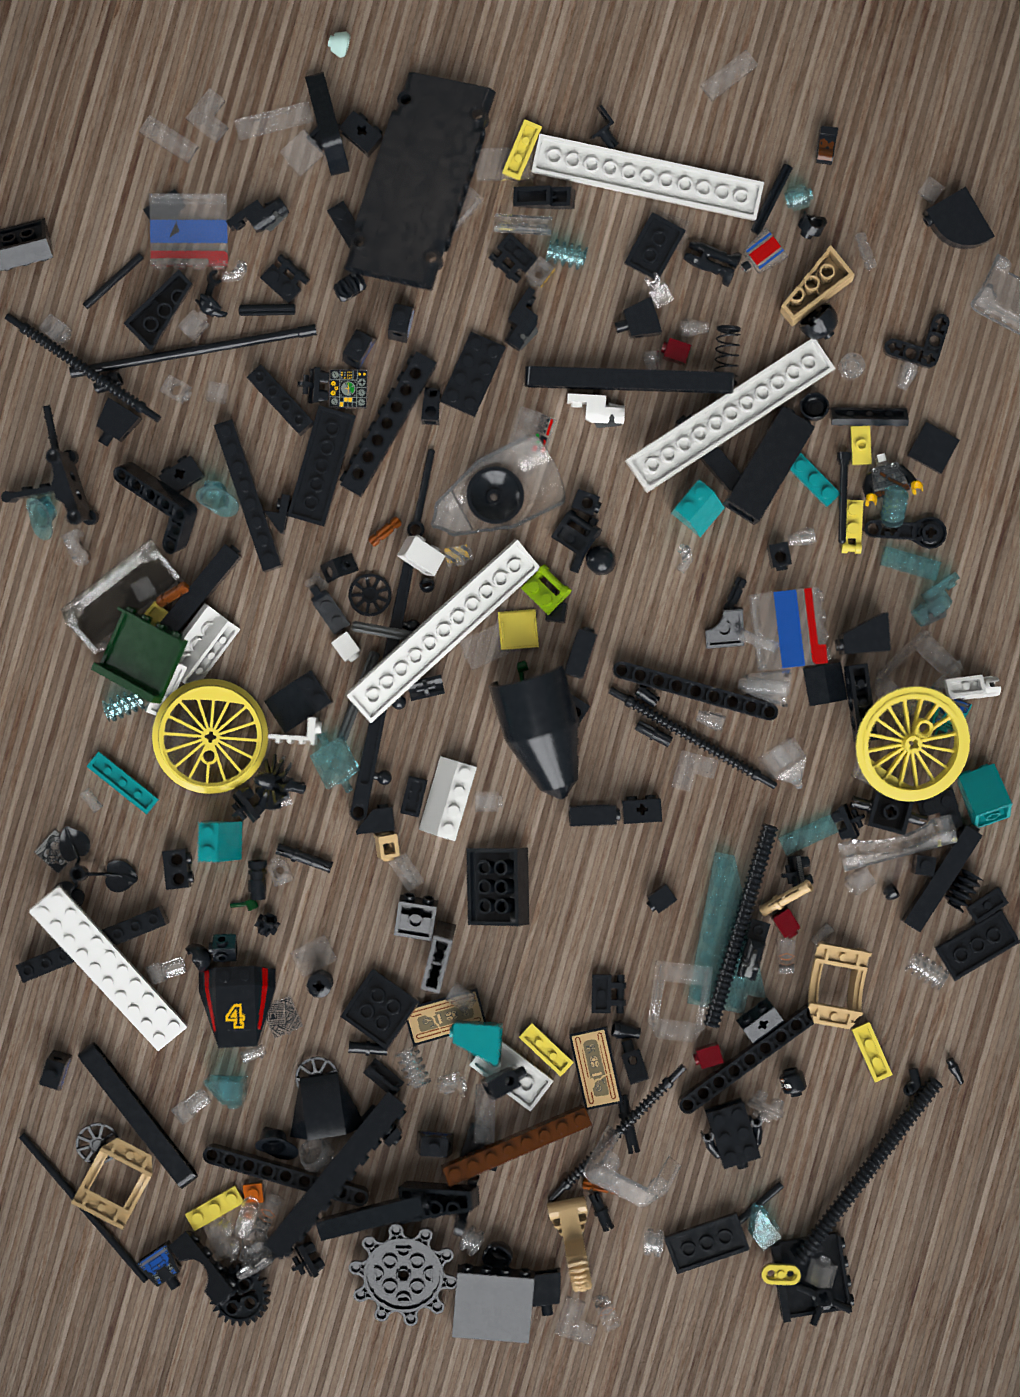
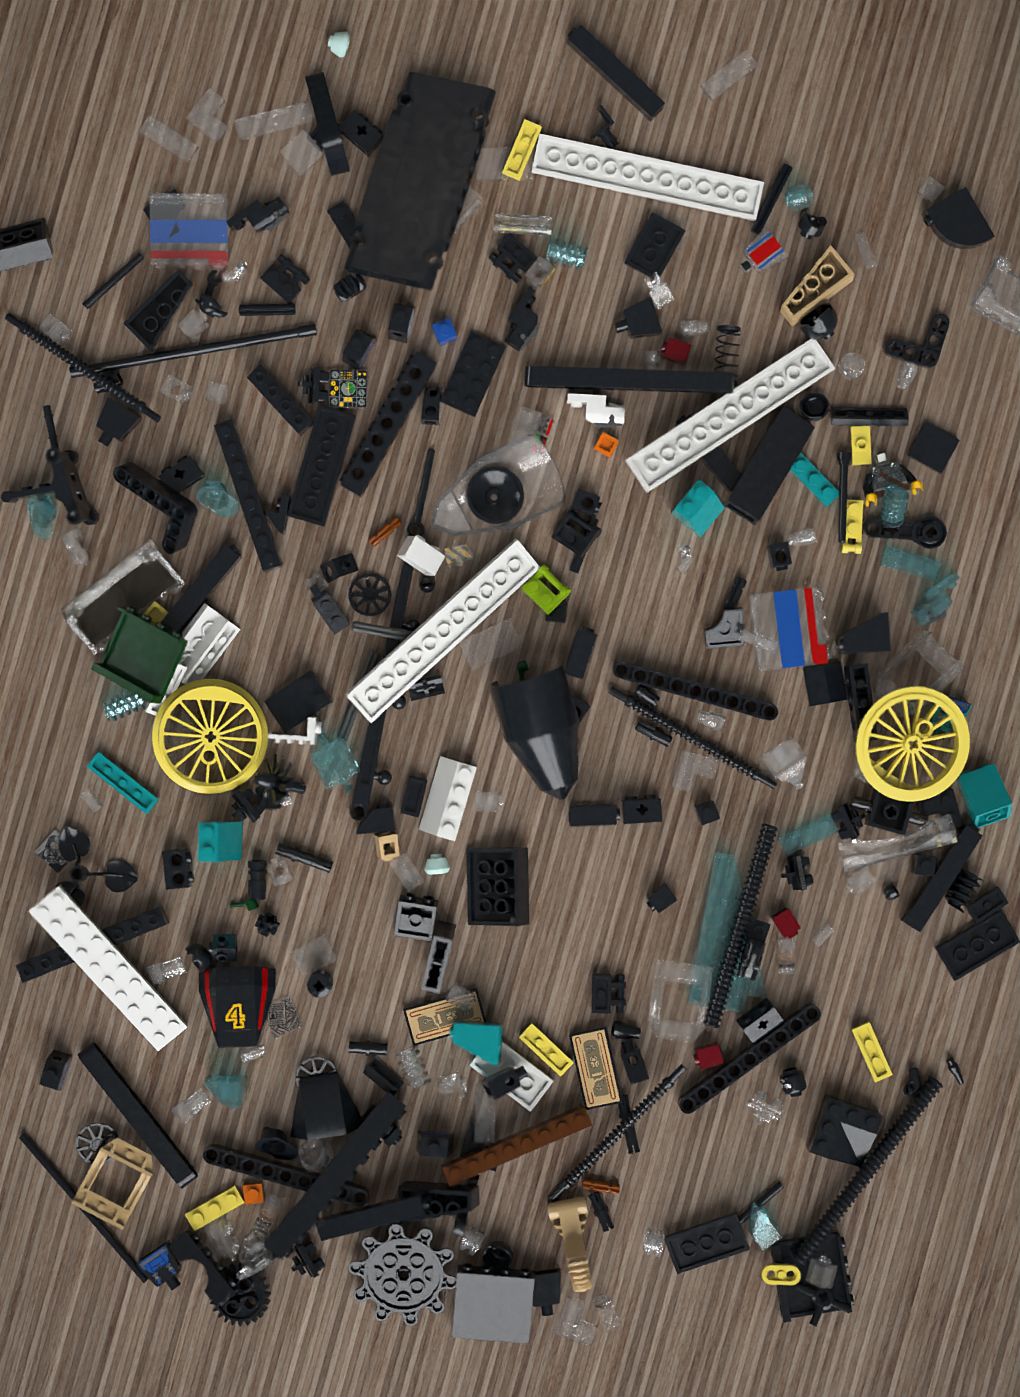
clear plate [131,576,157,602] -> none
dark orange axle [156,581,189,607] -> none
clear piece [233,1196,259,1239] -> none
white brick [331,632,361,662] -> none
black plate [340,969,420,1050] -> none
light yellow piece [498,609,539,650] -> none
black slope [513,185,575,209] -> none
clear windscreen [584,1125,681,1207] -> none
black hair [586,545,616,575] -> none
black piece [683,241,742,287] -> none
black torso [700,1097,763,1170] -> none
clear cone [738,669,791,708] -> none
tan pin [759,880,813,916] -> none
tan wedge [808,941,872,1029] -> none
black leg [816,126,838,165] -> none
clear piece [905,952,949,990] -> none
white plate [943,675,1001,700] -> none
none -> light aqua cone [424,854,450,874]
none -> blue brick [432,318,457,346]
none -> black brick [567,25,665,122]
none -> orange plate [594,432,619,458]
none -> black brick [694,800,720,826]
none -> black slope [807,1094,883,1167]

